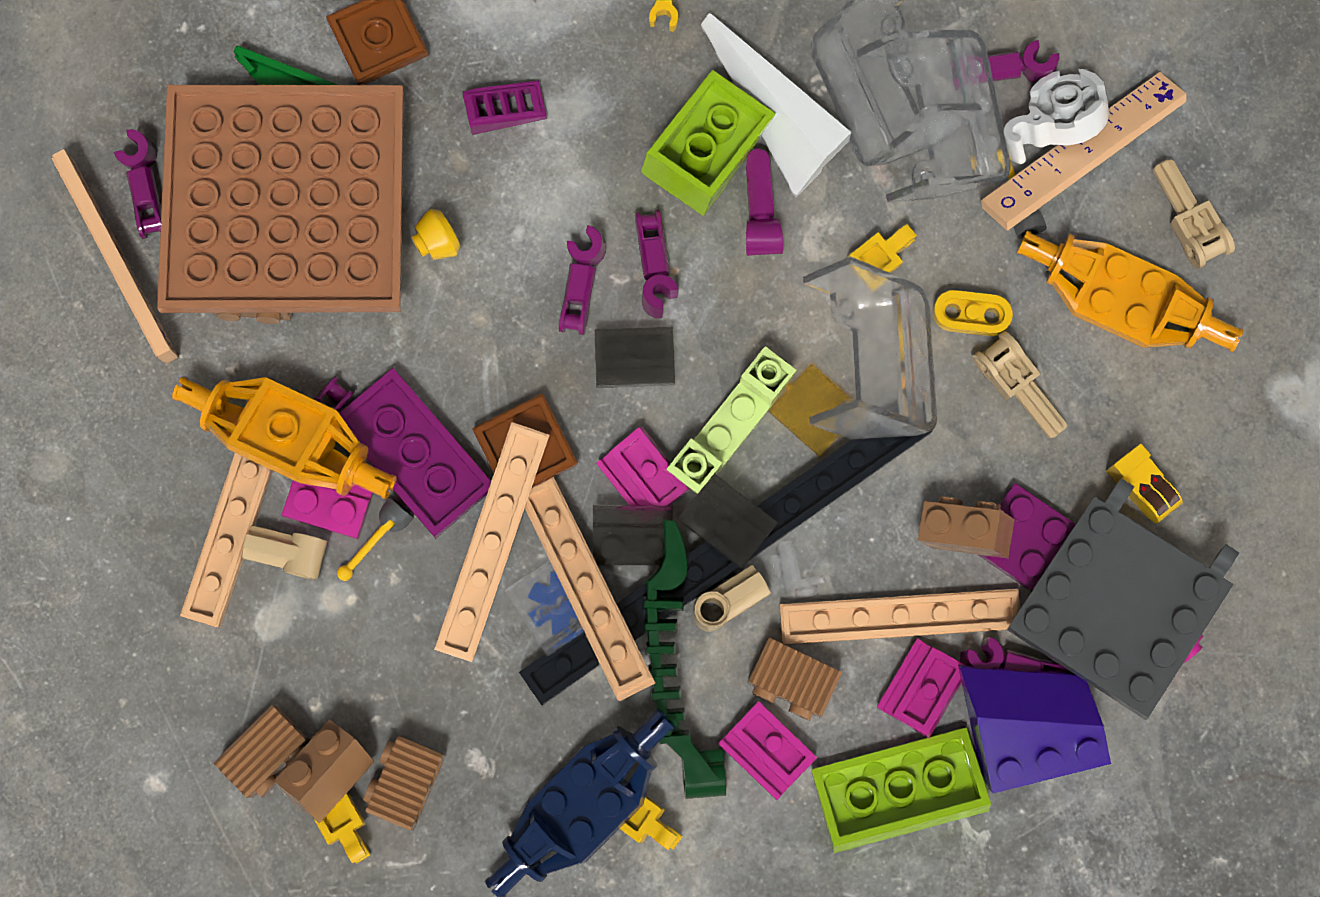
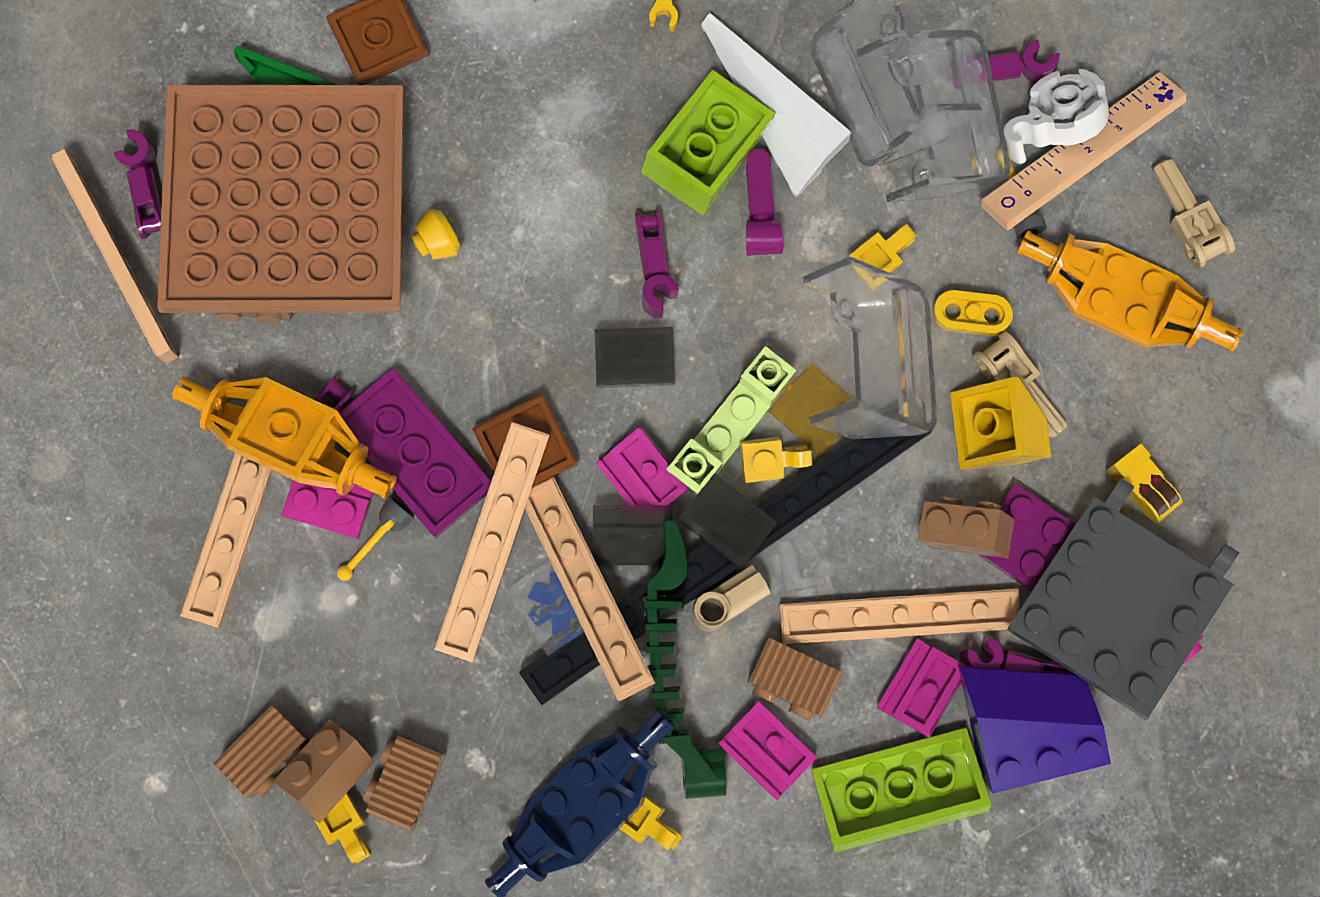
tan piece [242,525,328,580] -> none
magenta slope [462,81,547,135] -> none
magenta piece [559,225,606,335] -> none
none -> yellow plate [740,437,812,483]
none -> yellow slope [950,377,1052,470]

